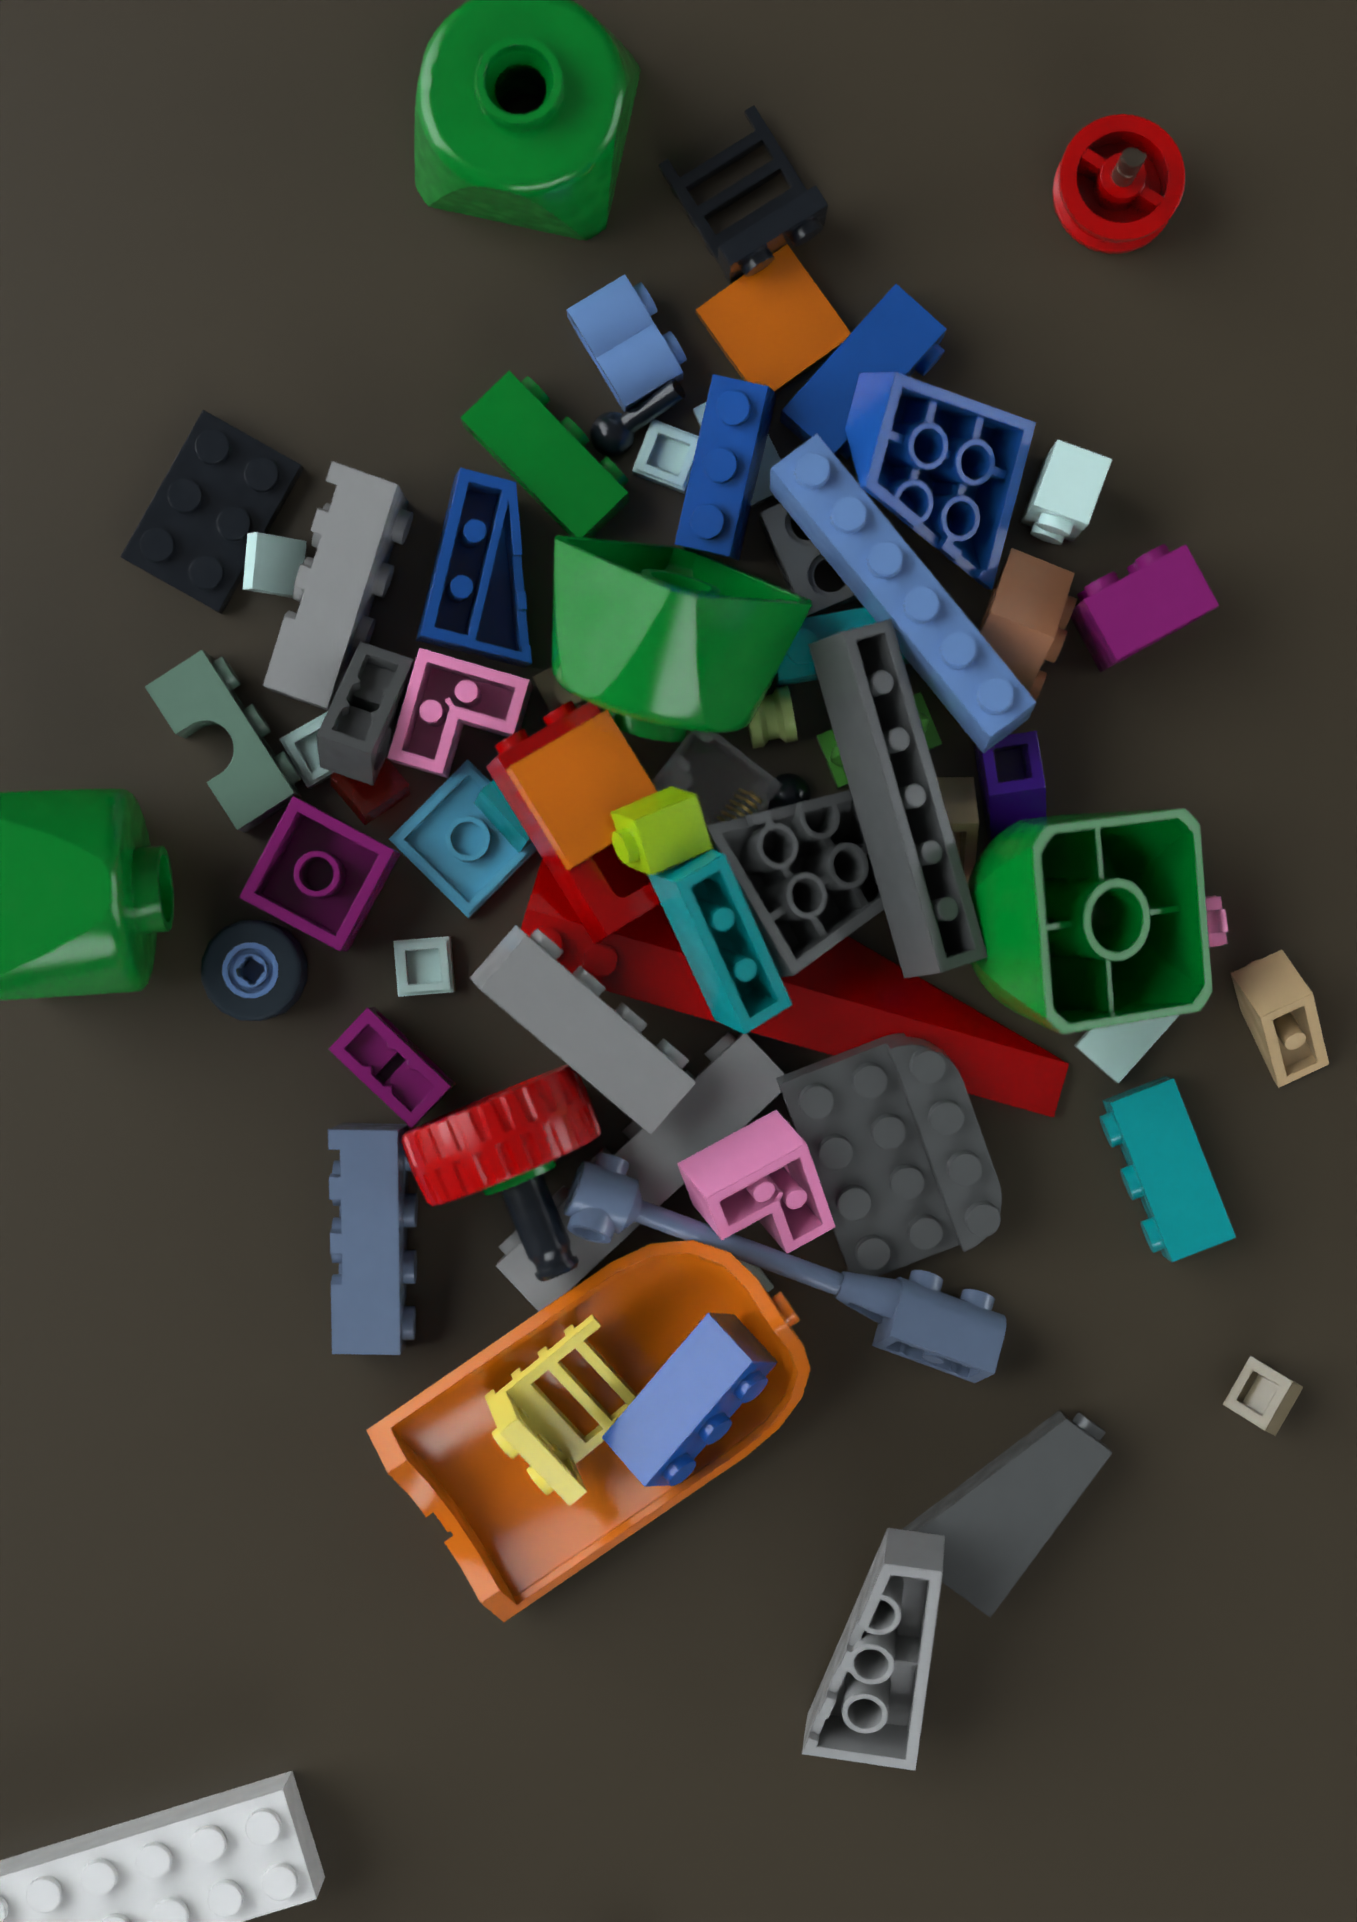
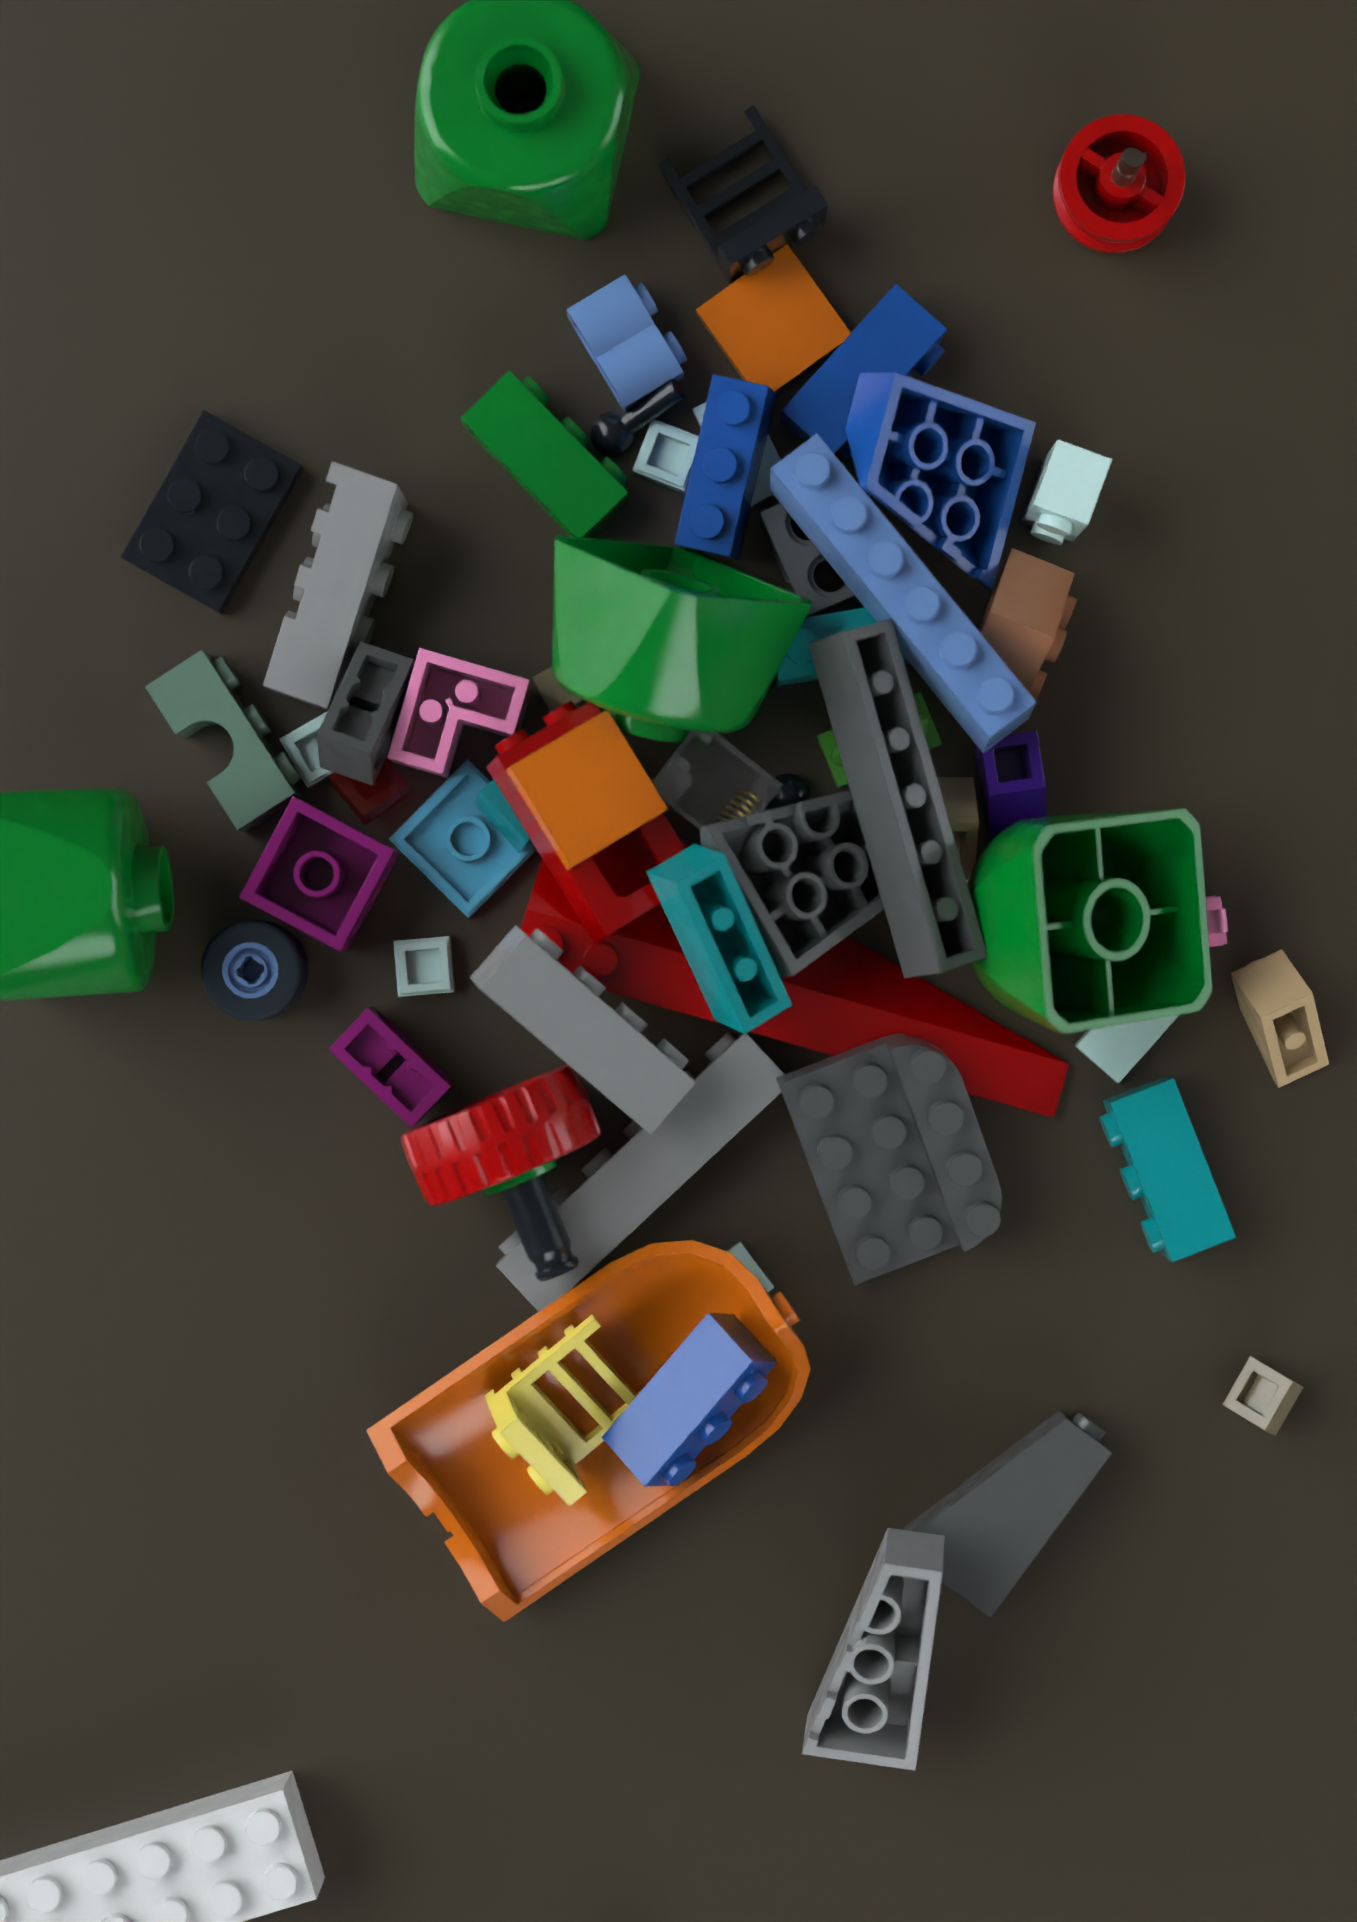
light aqua tile [243,532,306,598] -> none
sand blue wedge [328,1123,418,1355] -> none
blue wedge [416,467,532,668] -> none
sand blue bar [564,1153,1007,1383] -> none
lime brick [610,786,713,876] -> none
bright pink brick [677,1110,836,1254] -> none
yellowish green wheel [748,685,798,749] -> none
magenta brick [1070,543,1219,673] -> none

